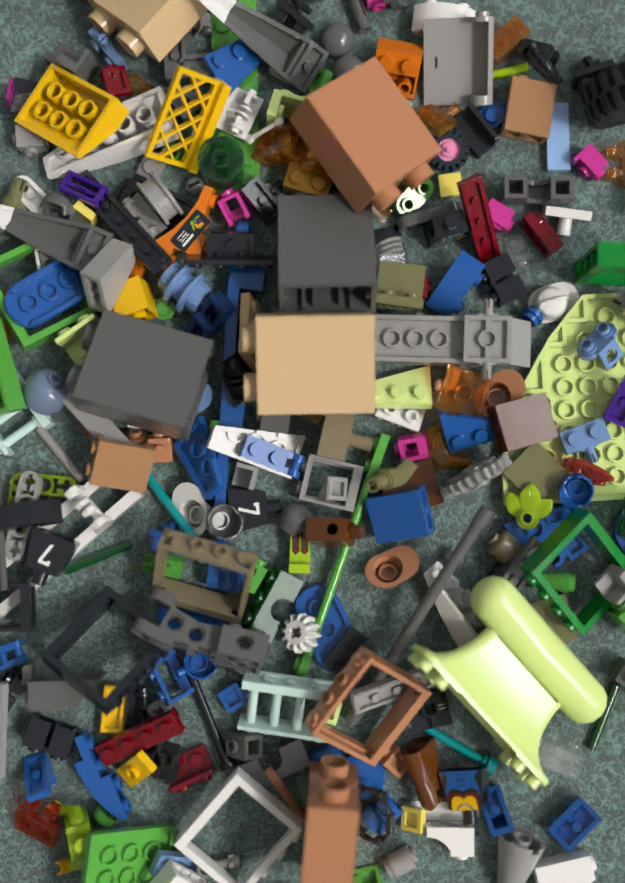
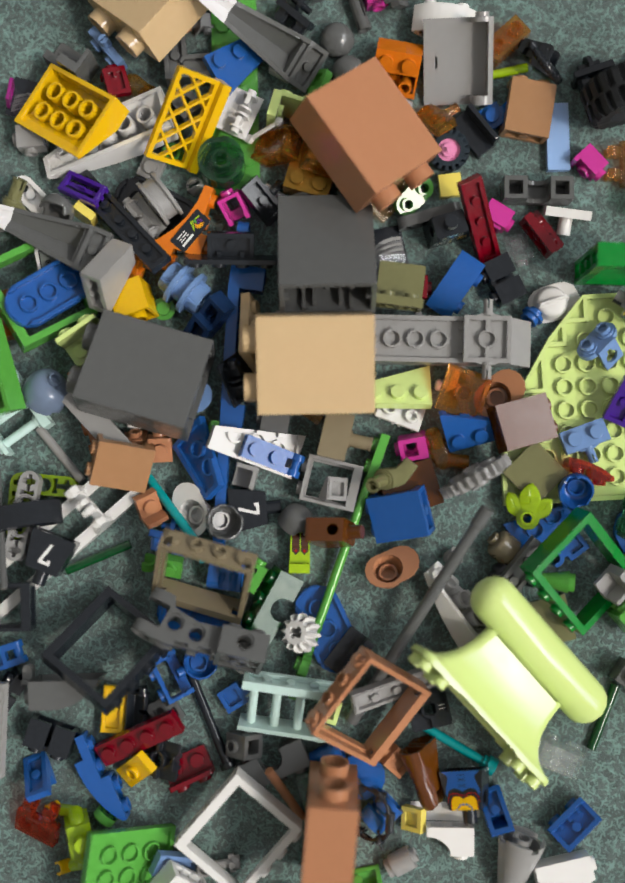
none -> nougat bracket [132,487,169,529]

